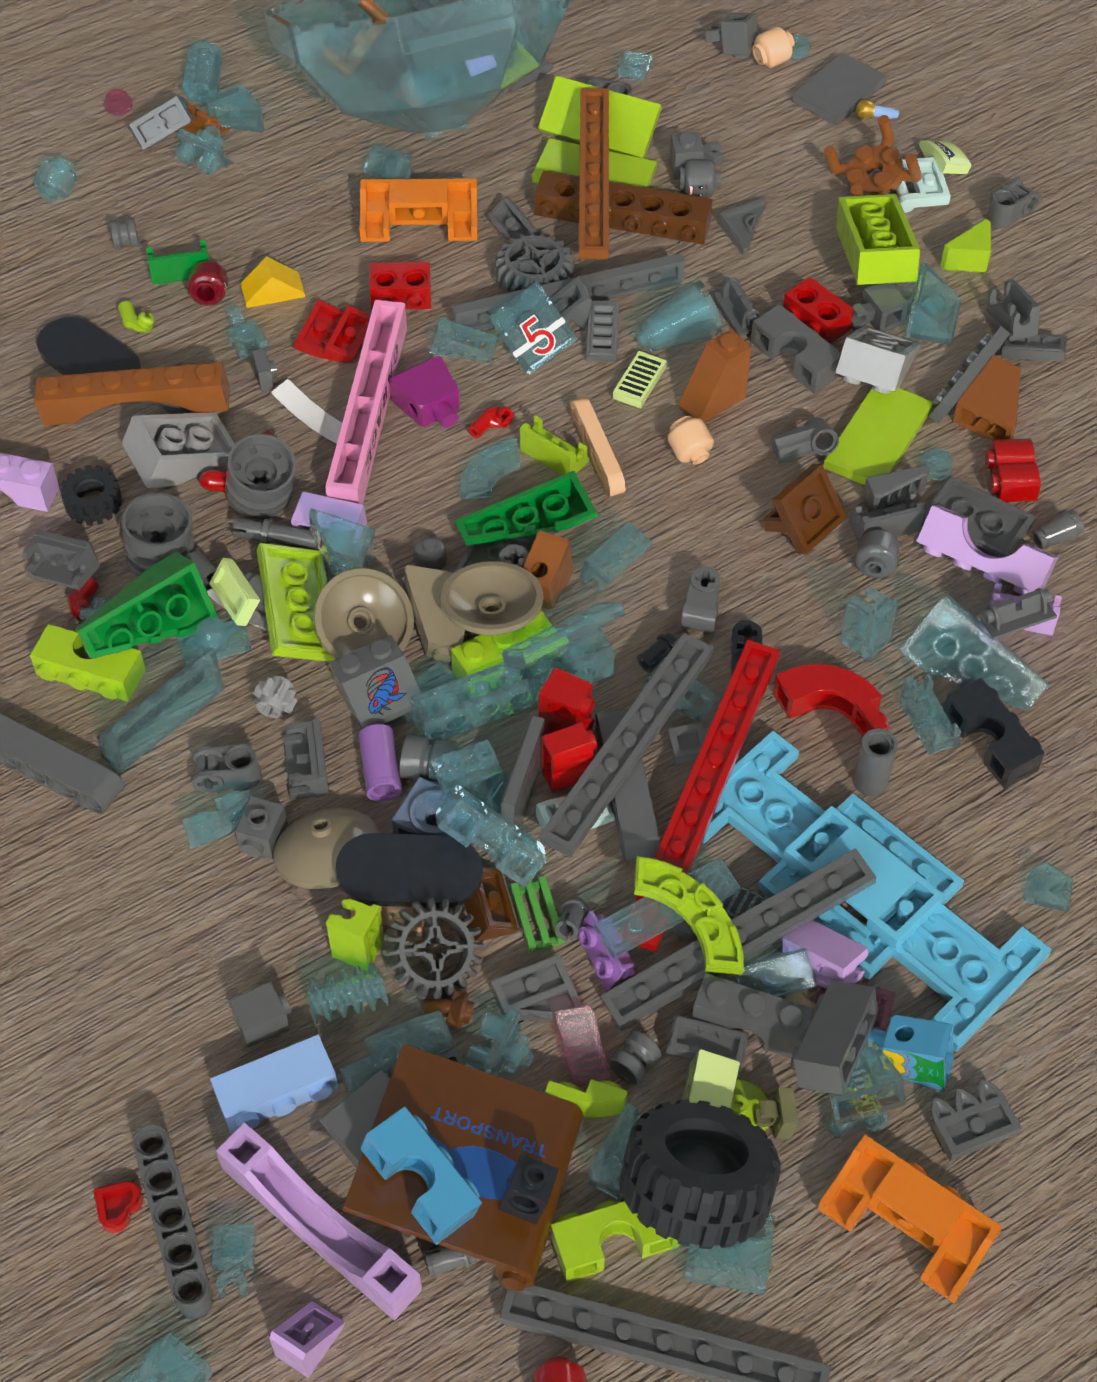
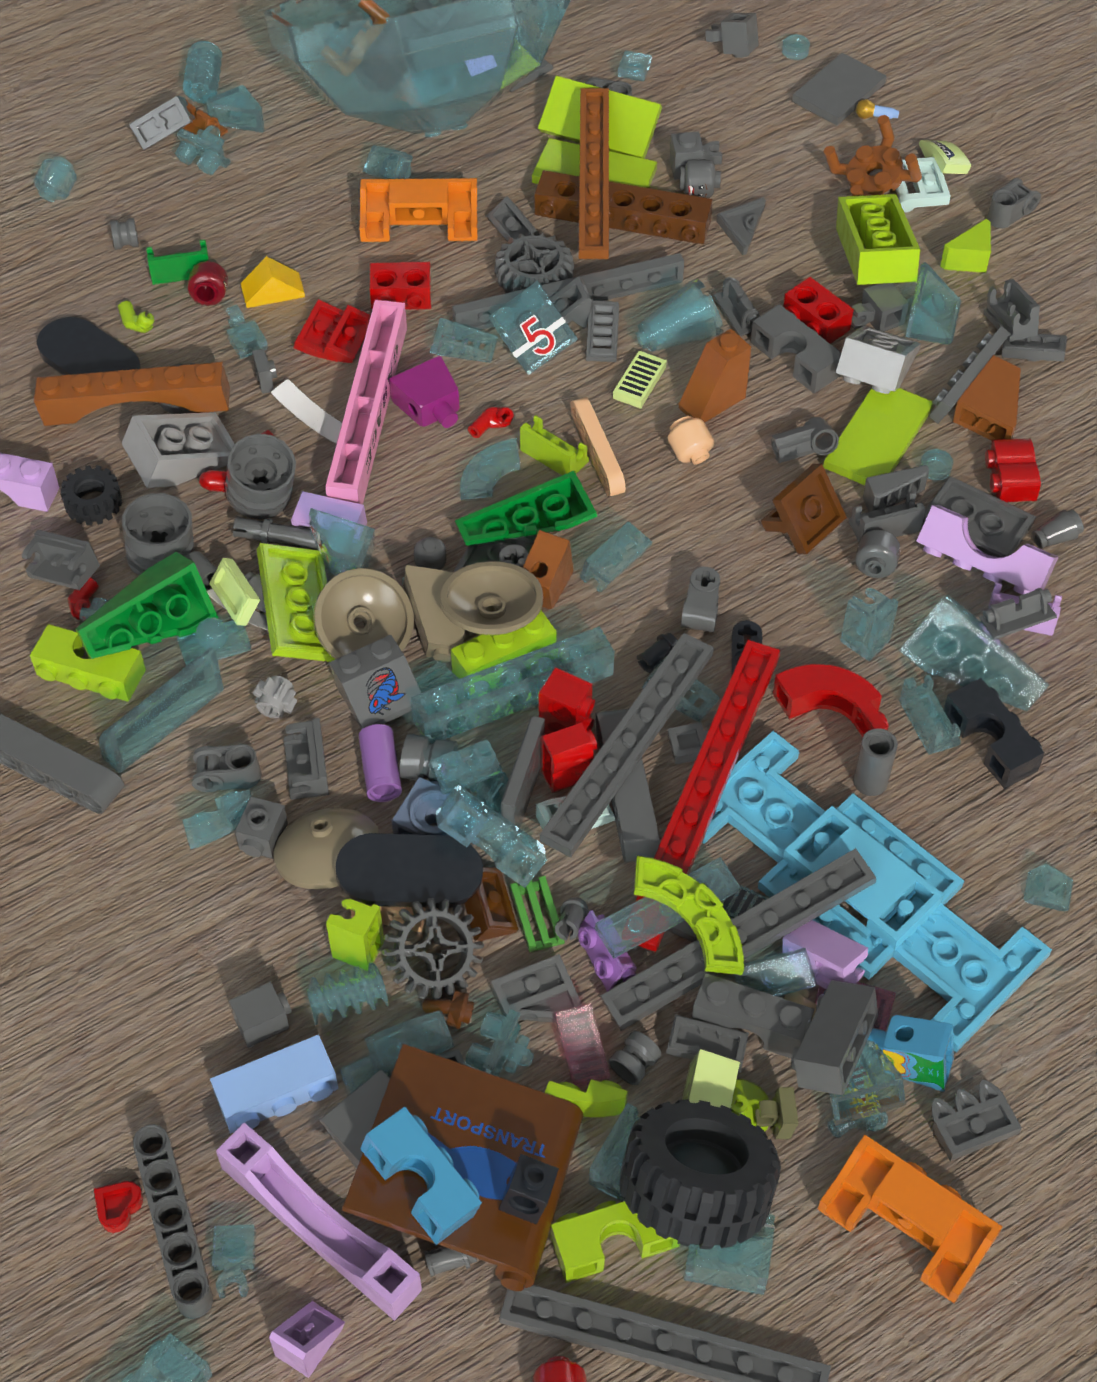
clear pink plate [104,90,133,116] -> none
clear light blue tile [501,602,625,665] -> none
light nougat head [752,26,795,68] -> none

